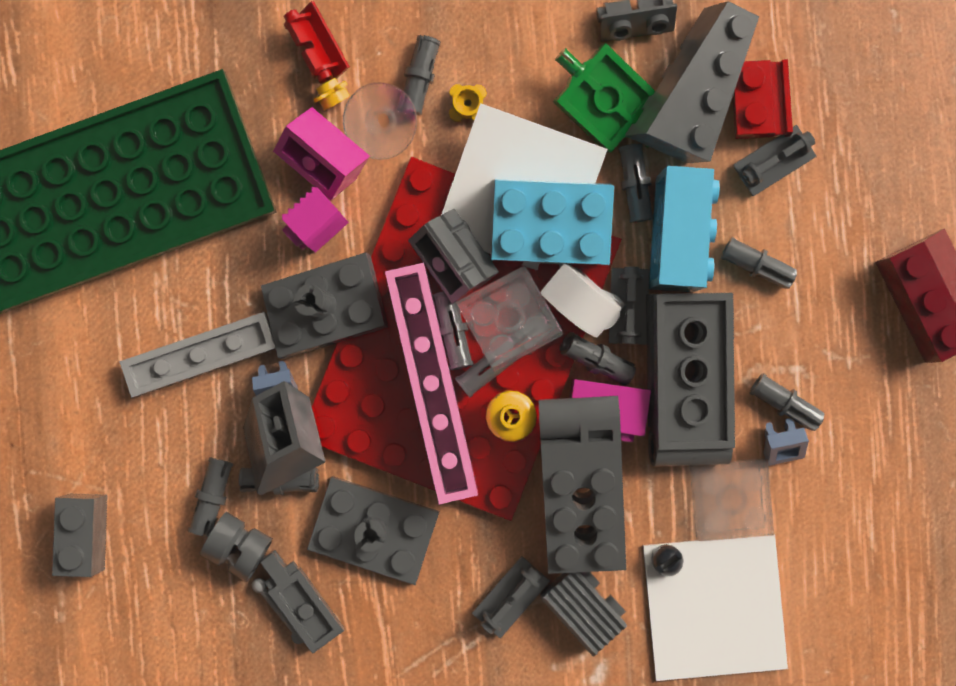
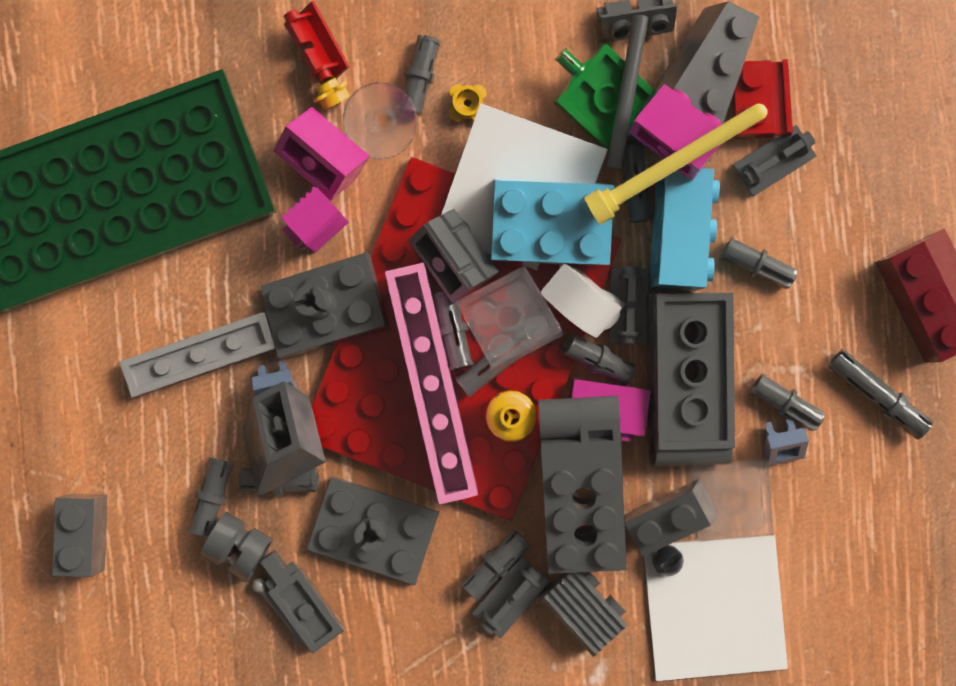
none -> dark grey pin [461,529,531,601]
none -> light yellow piece [584,104,767,225]
none -> dark grey bar [606,14,648,170]
none -> dark grey brick [625,478,718,557]
none -> dark pink brick [630,84,722,181]
none -> dark grey pin [827,349,934,440]

